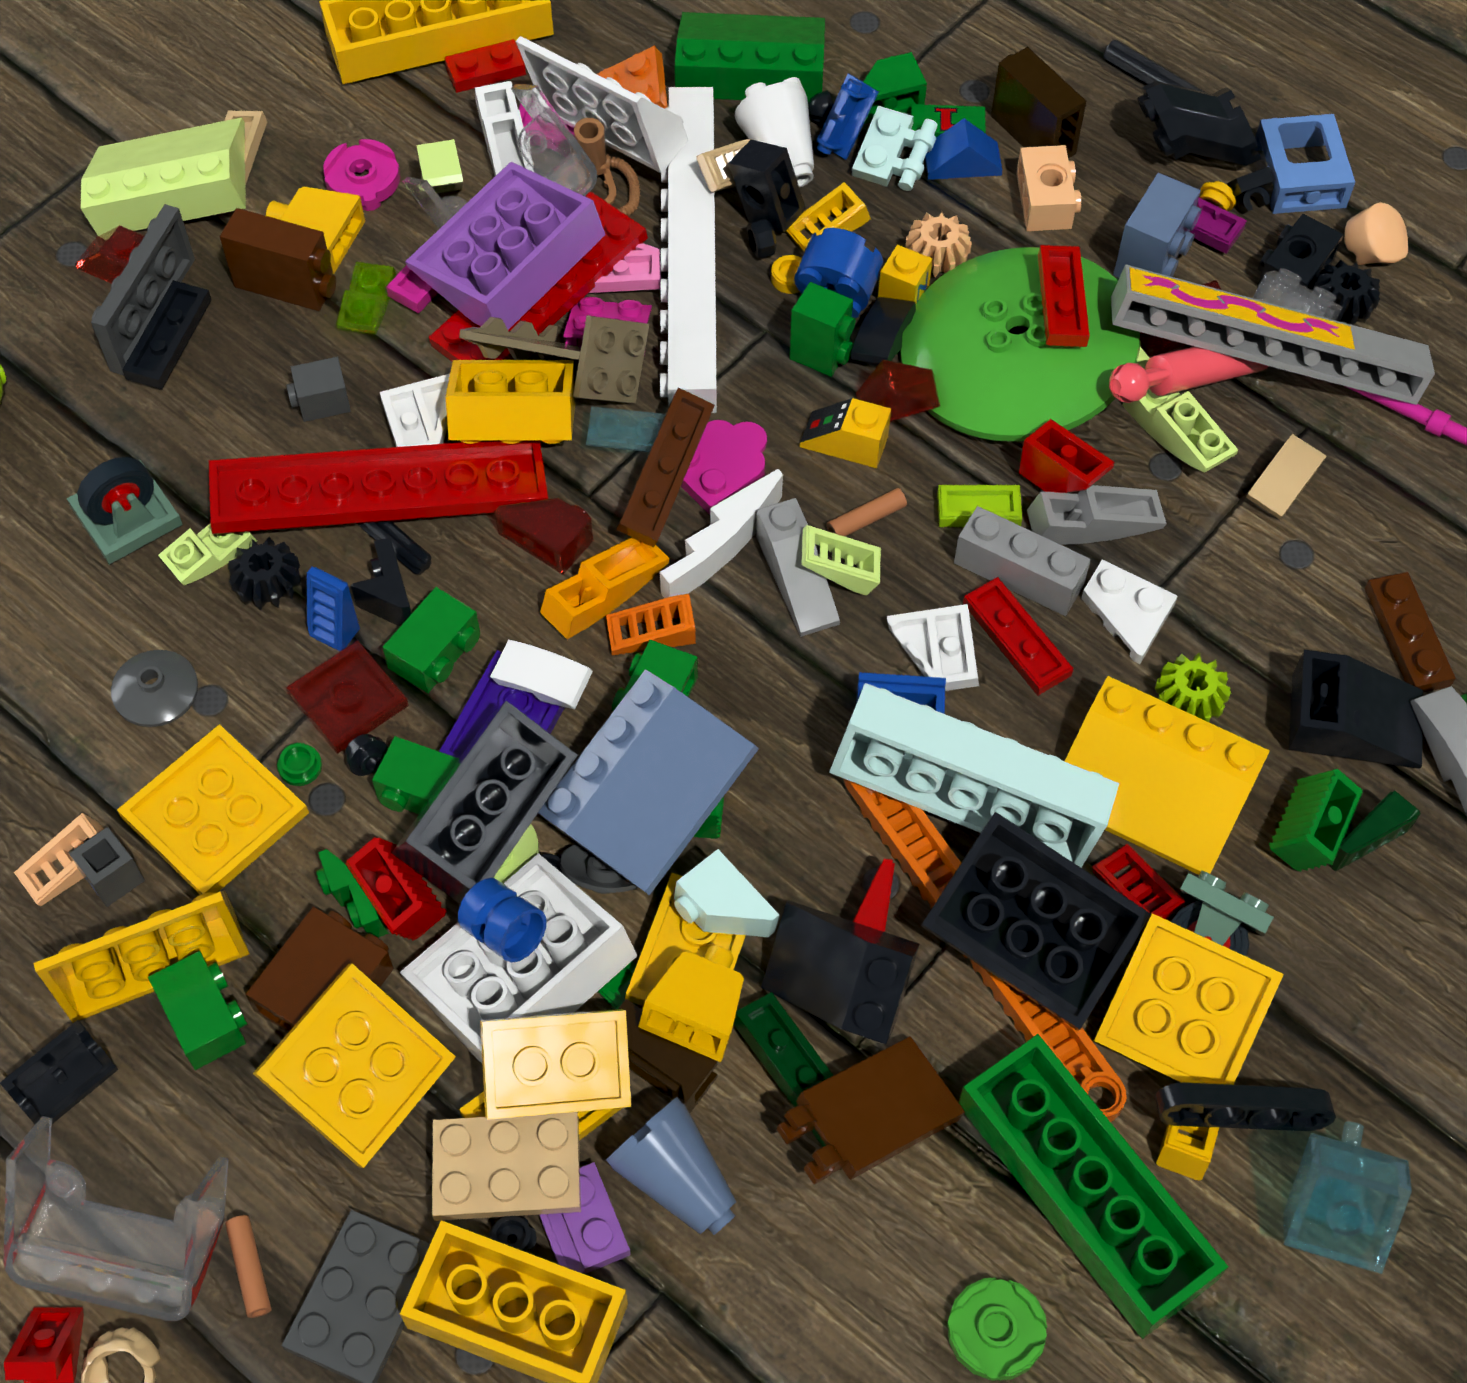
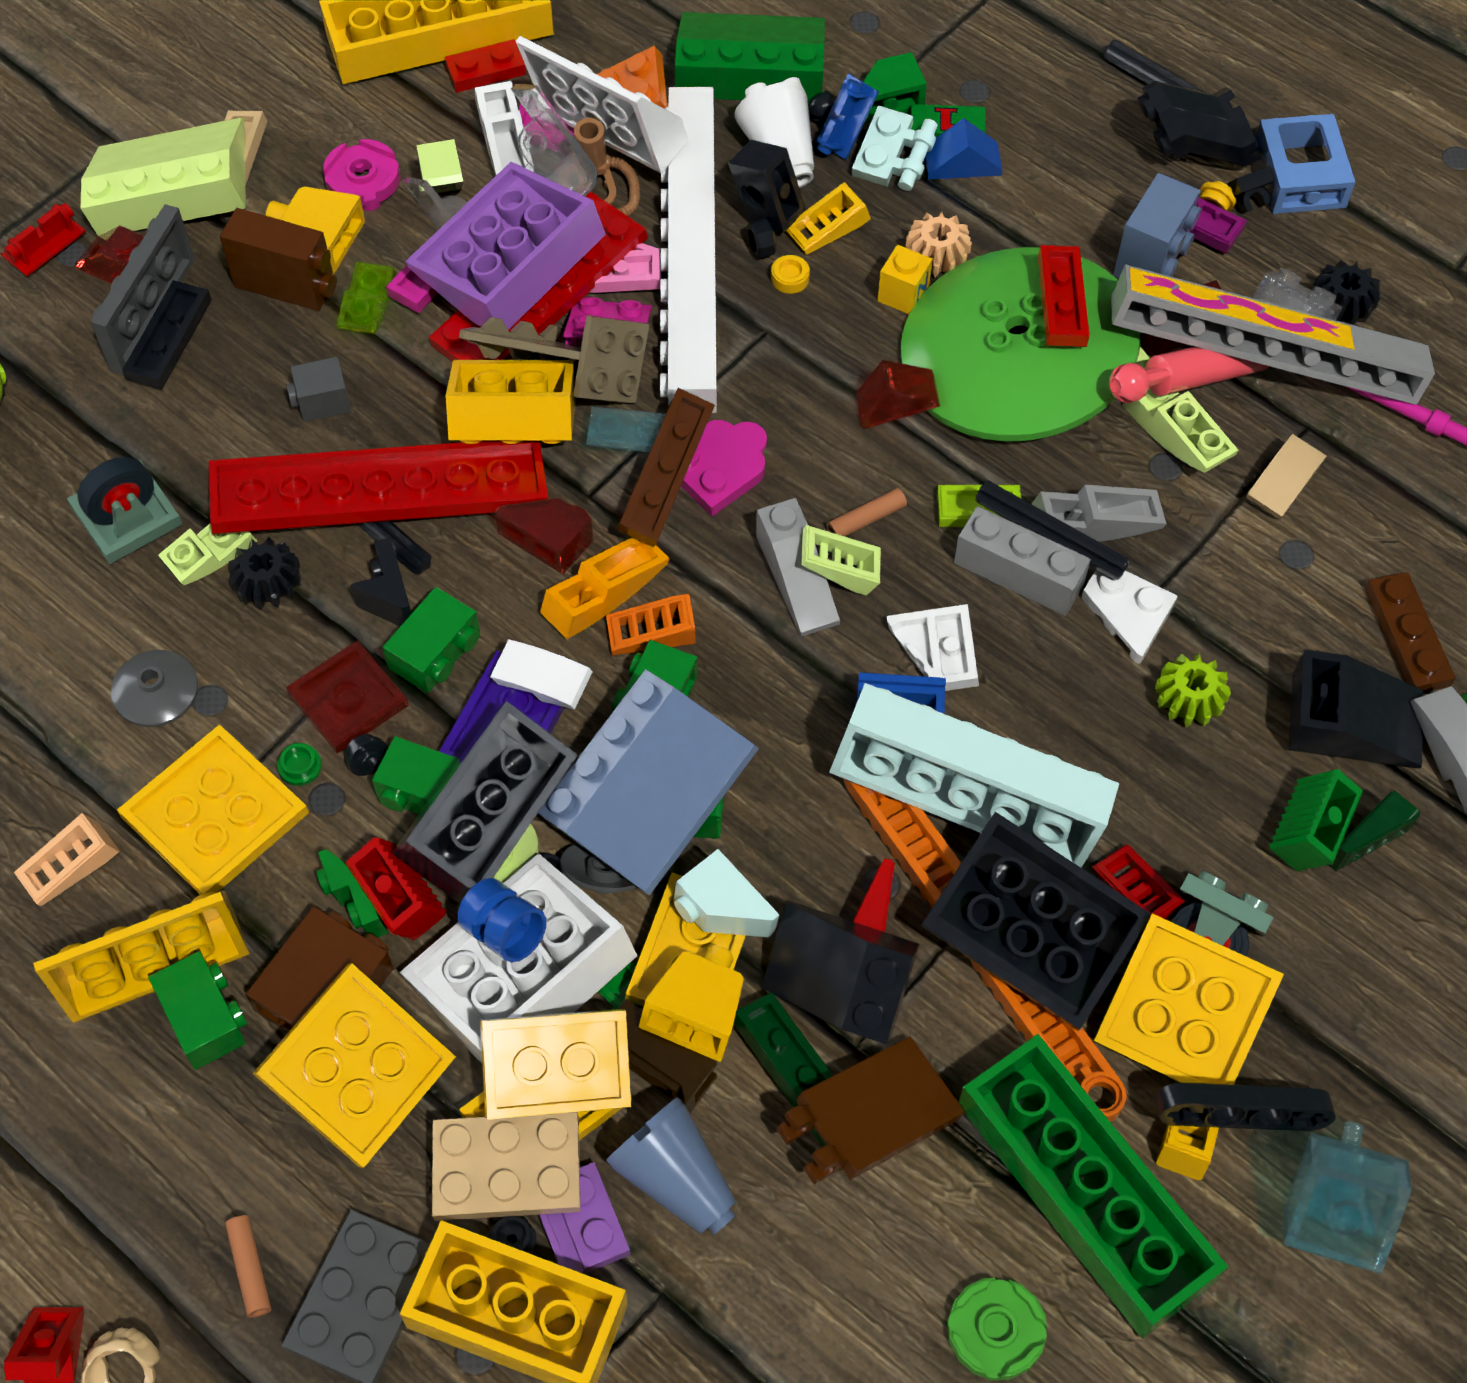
black hinge [0,1020,118,1132] -> none
clear windscreen [3,1116,229,1321] -> none
dark grey brick [69,827,145,907] -> none
blue slope [307,567,360,651] -> none
white wing [380,374,450,447] -> none
white slope [660,469,783,598] -> none
tan slope [696,139,751,193] -> none
green brick [790,282,856,377] -> none
blue brick [794,228,884,318] -> none
yellow slope [800,398,891,468] -> none
black slope [851,297,916,366] -> none
red tile [963,577,1074,696] -> none
dark brown brick [991,46,1087,158] -> none
light nougat brick [1016,145,1081,231] -> none
red slope [1019,419,1115,493] -> none
yellow slope [1064,676,1270,875] -> none
black brick [1257,214,1344,309] -> none
light nougat hair [1344,202,1408,265] -> none
none -> red hinge [1,203,86,277]
none -> black axle [975,481,1129,580]

